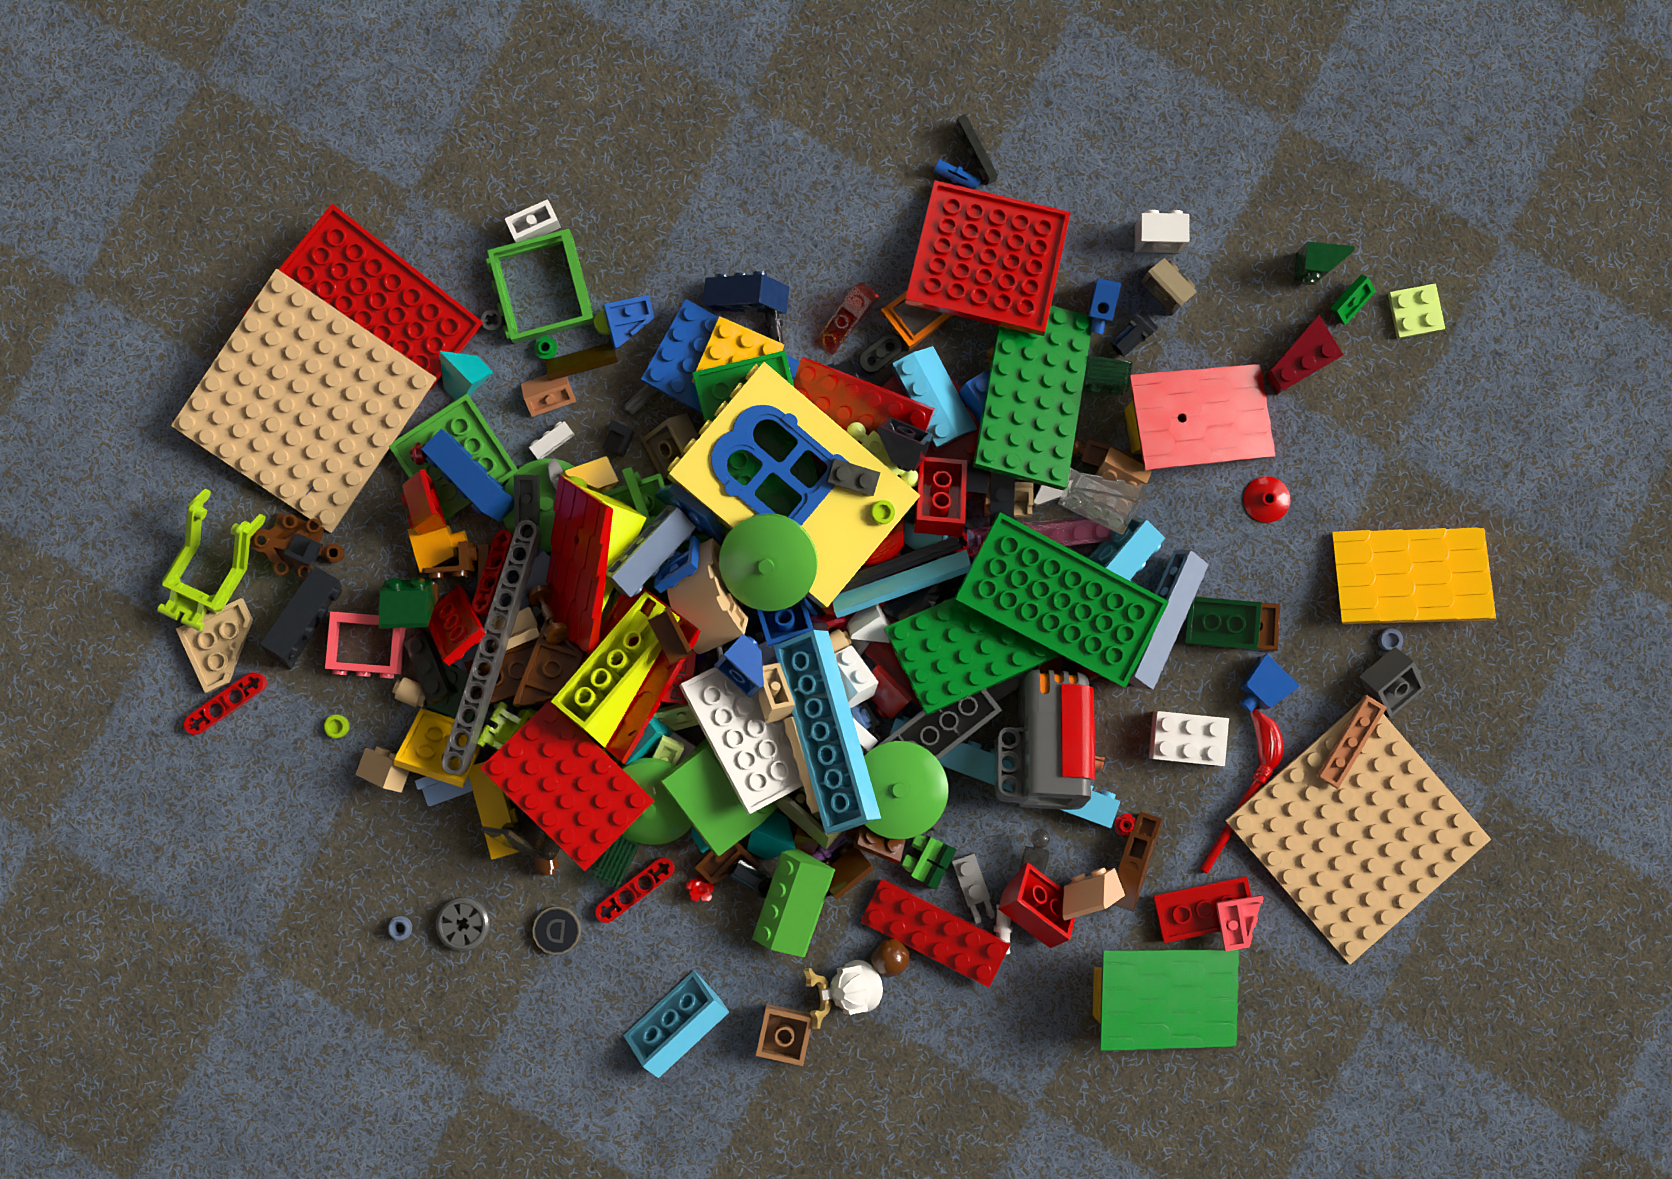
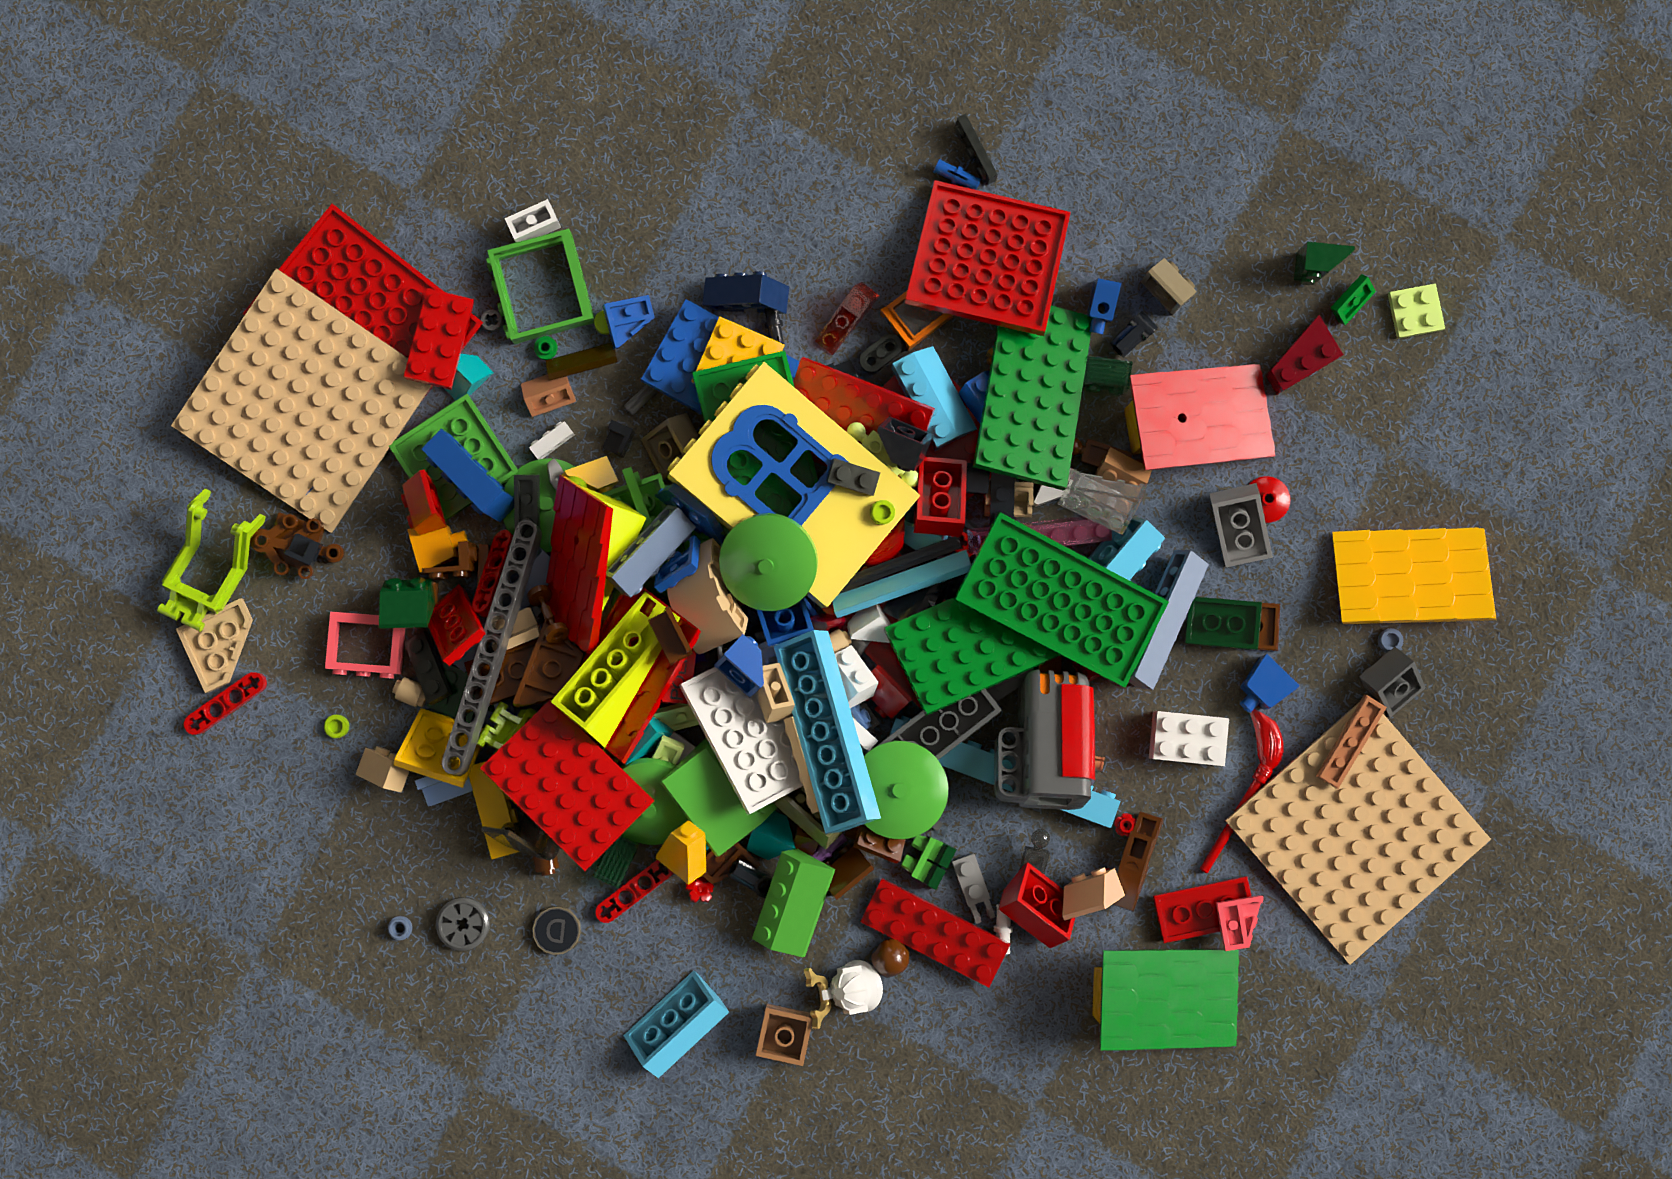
black wedge [260,566,342,669] -> none
dark red plate [410,442,428,465] -> none
white brick [1134,210,1189,253] -> none
none -> red plate [404,288,474,390]
none -> yellow slope [656,820,706,885]
none -> light grey slope [1209,483,1273,567]

